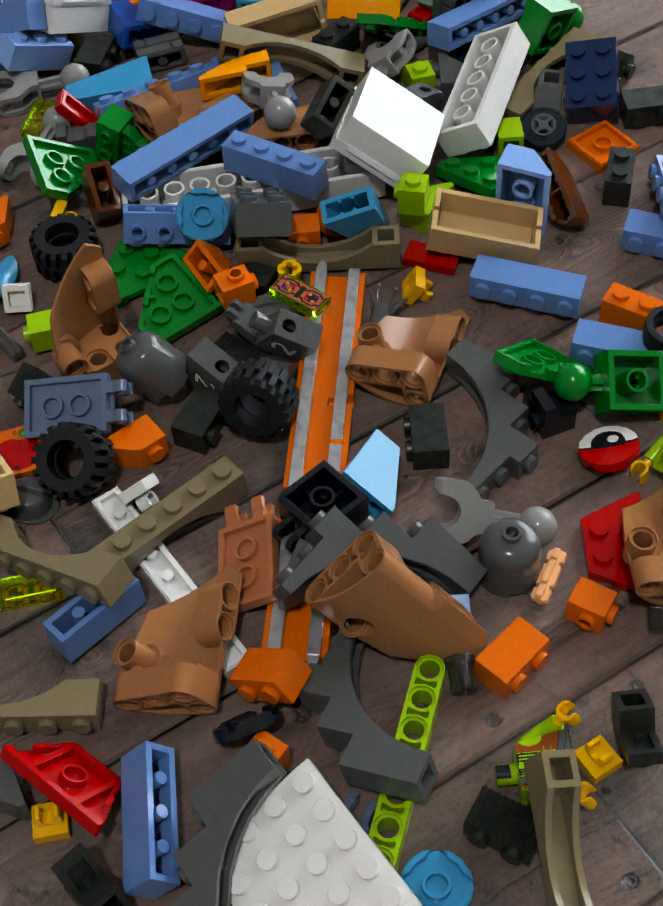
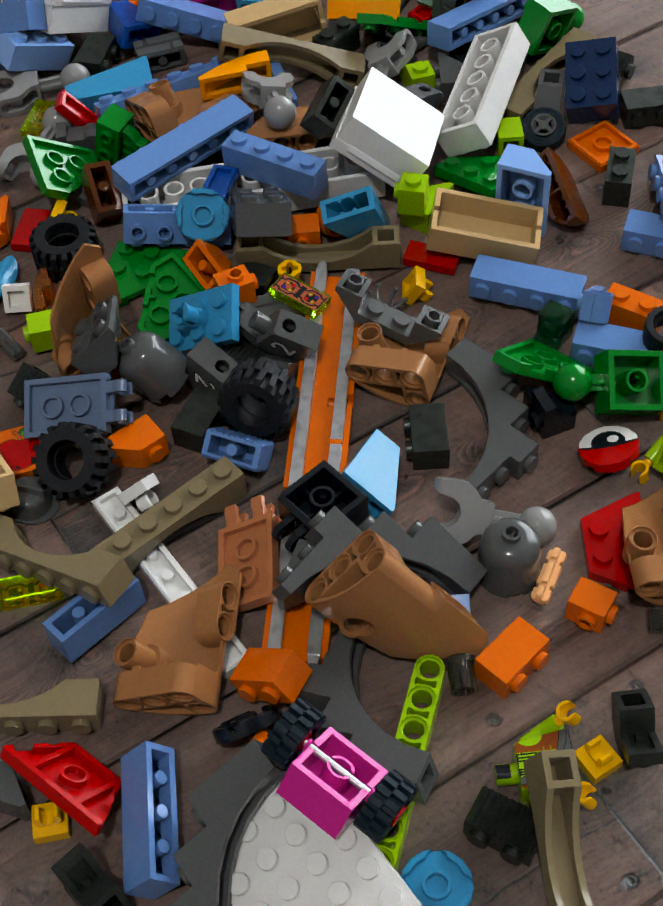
none -> red tile [10,208,51,252]
none -> clear orange slope [33,267,55,312]
none -> dark grey slope [70,294,121,374]
none -> dark azure plate [169,283,239,355]
none -> medium blue brick [201,427,274,472]
none -> blue tile [202,164,240,203]
none -> brick [261,697,419,844]
none -> dark grey slope [335,268,450,345]
none -> clear green brick [533,299,575,351]
none -> medium blue plate [576,285,614,324]

